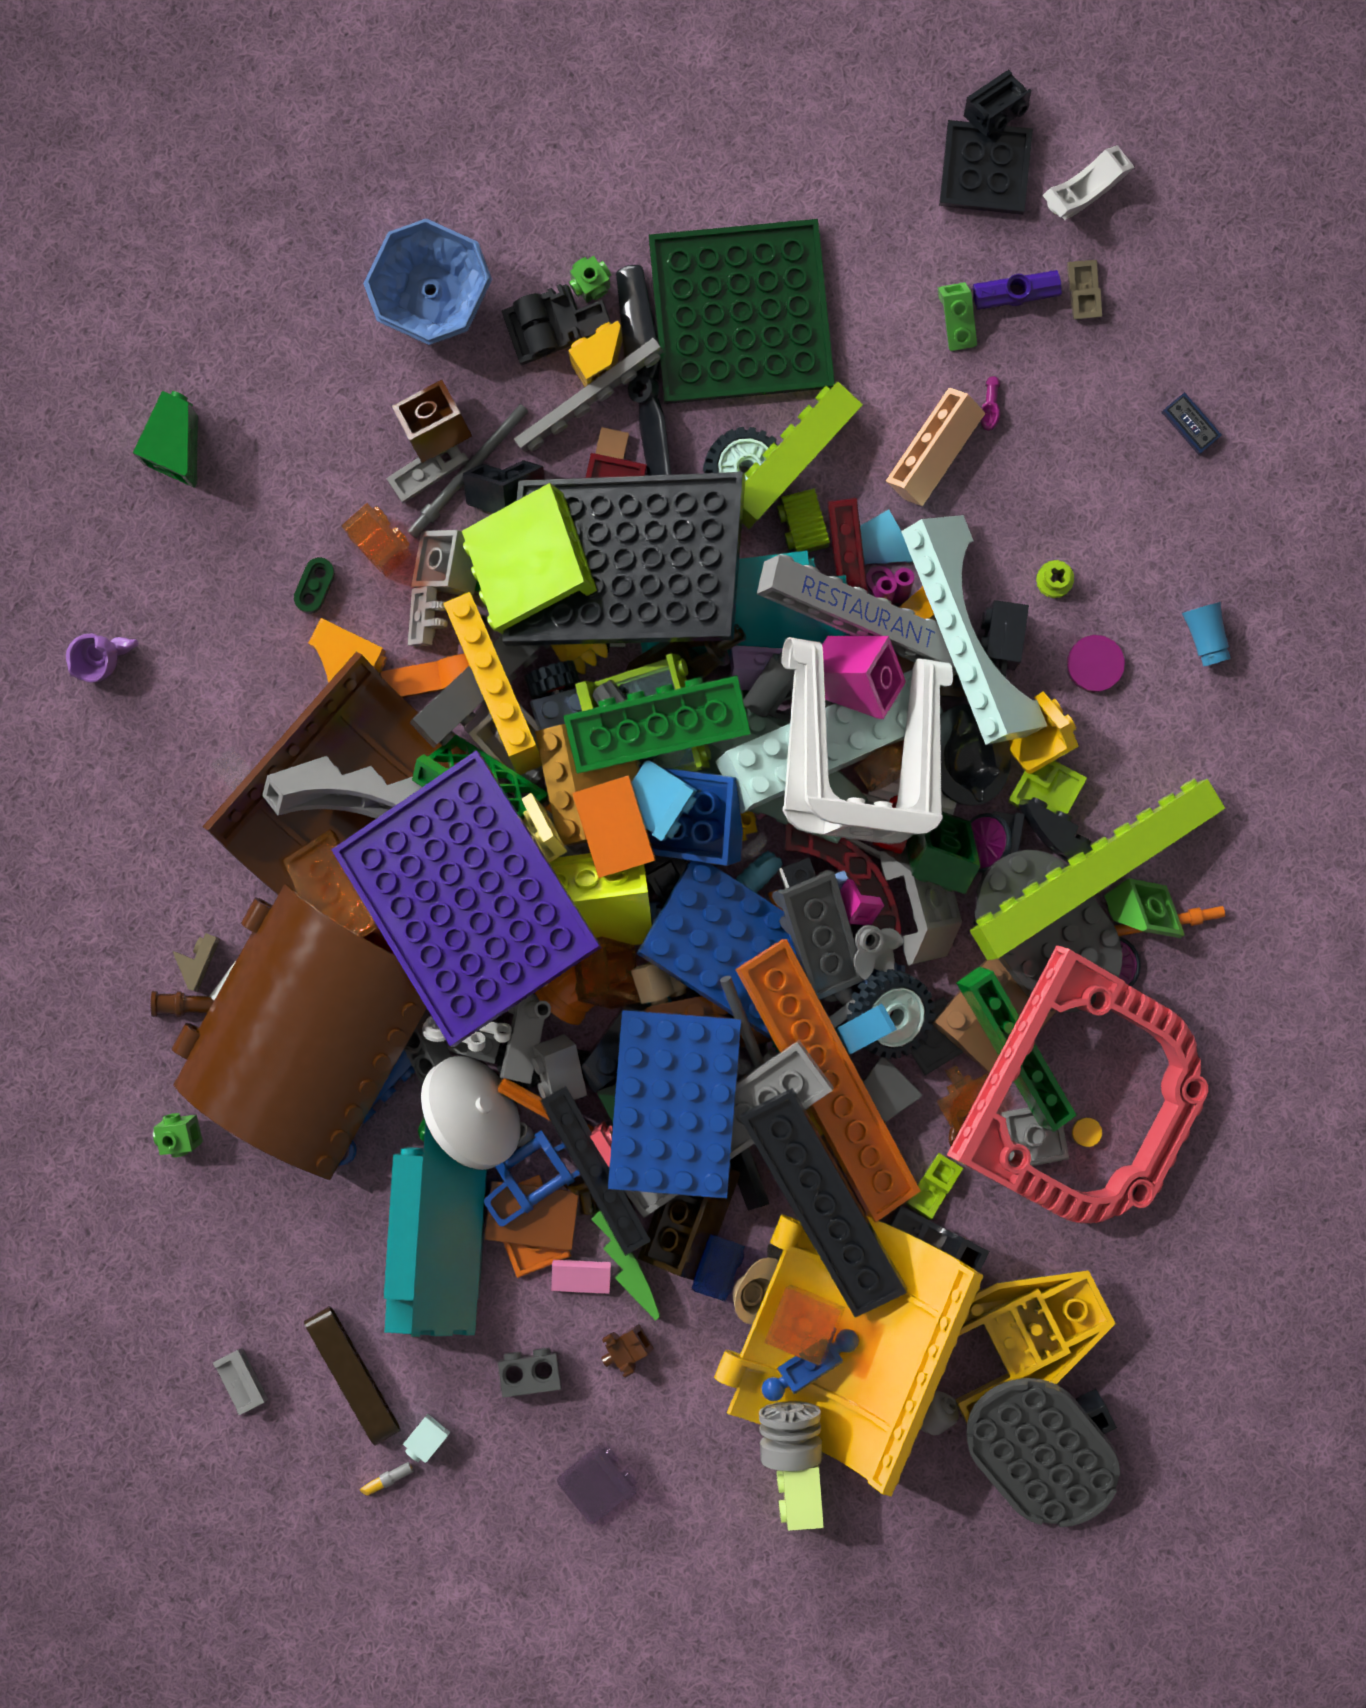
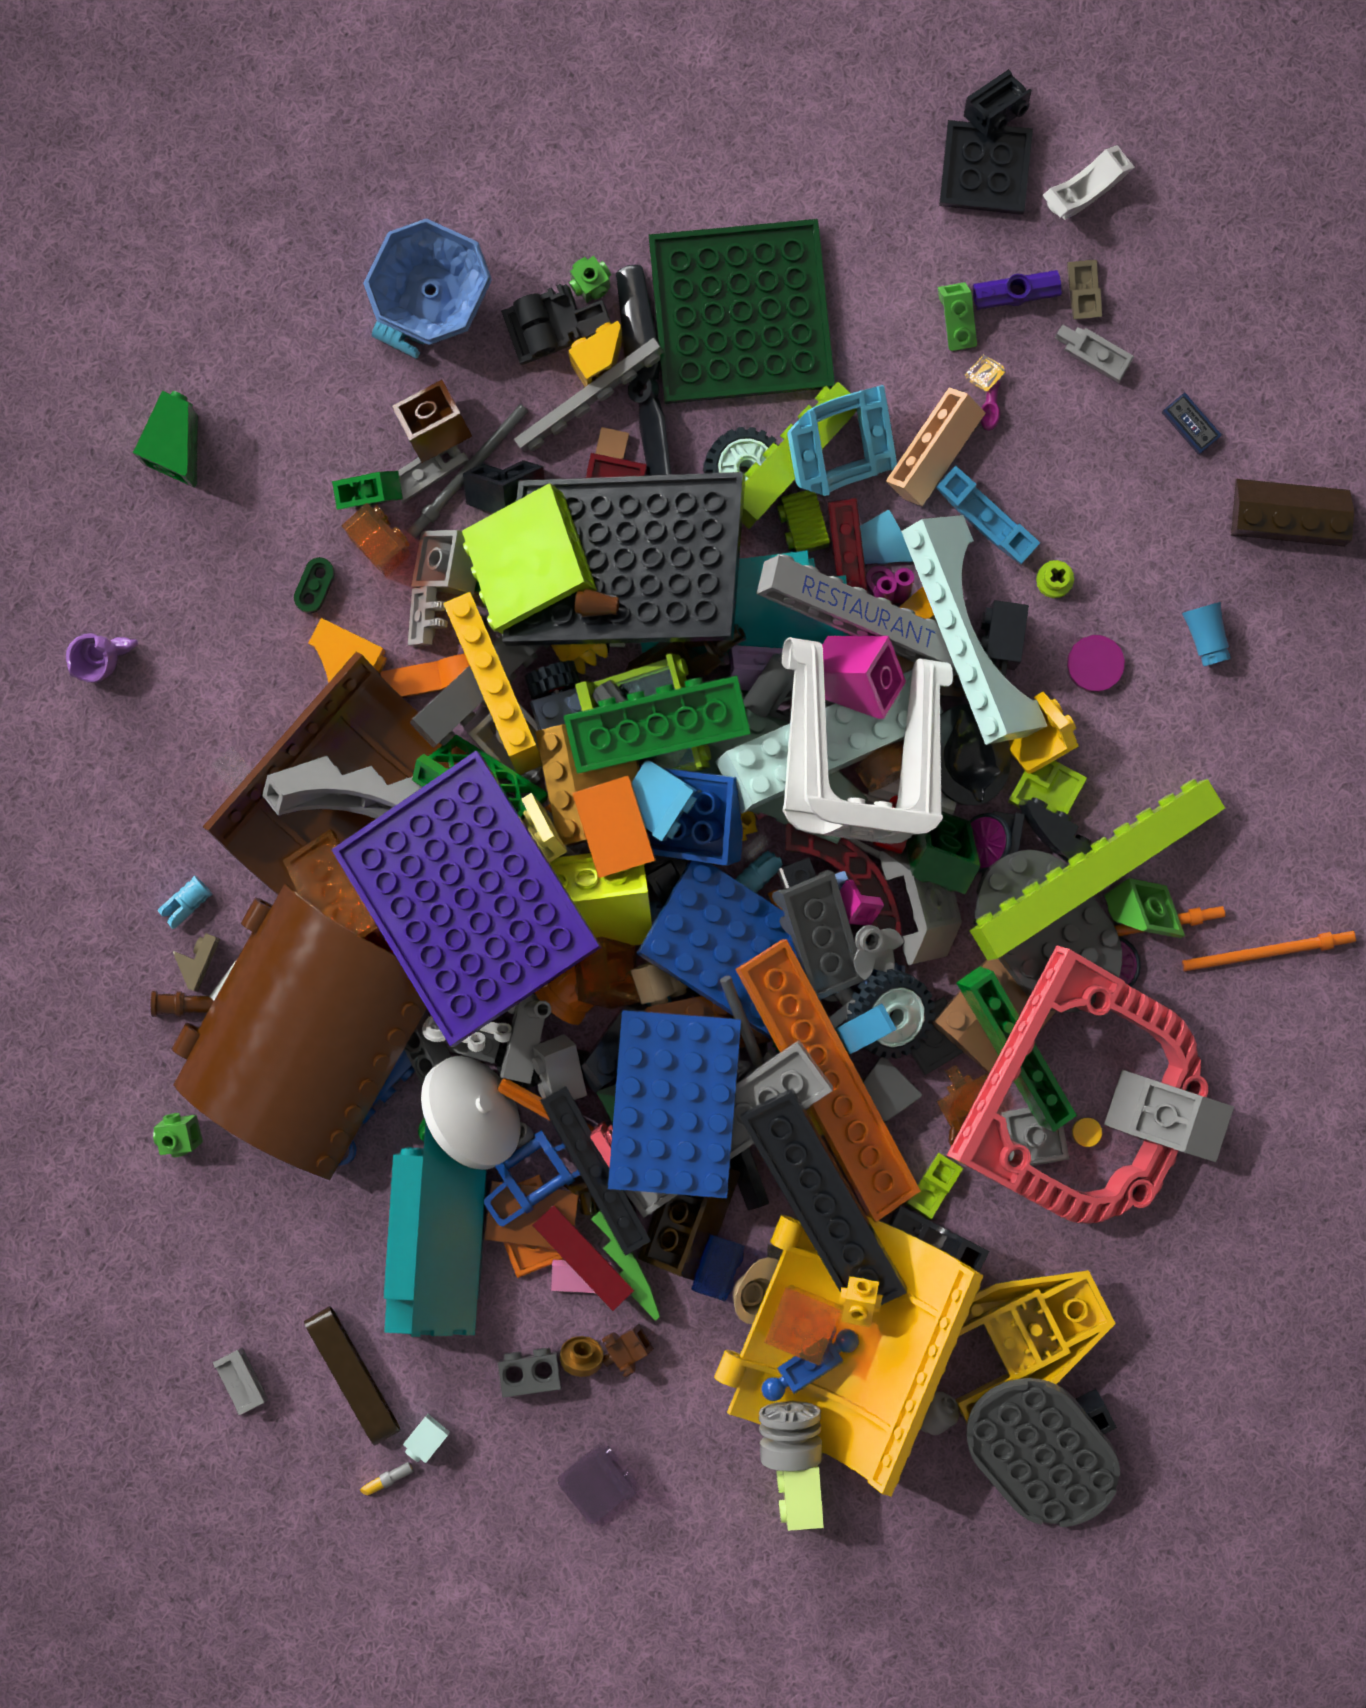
none -> medium azure hinge [158,876,213,929]
none -> green brick [332,471,403,510]
none -> medium azure hinge [372,321,425,359]
none -> dark red tile [532,1205,635,1311]
none -> pearl gold plate [560,1336,603,1377]
none -> reddish brown cone [575,588,620,617]
none -> medium azure wedge [787,385,897,496]
none -> yellow brick [838,1276,883,1328]
none -> dark azure slope [936,466,1040,564]
none -> clear tile [965,354,1006,392]
none -> light grey hinge [1055,325,1134,383]
none -> light grey slope [1104,1070,1234,1162]
none -> orange bar [1182,931,1356,972]
none -> dark brown slope [1231,479,1354,547]

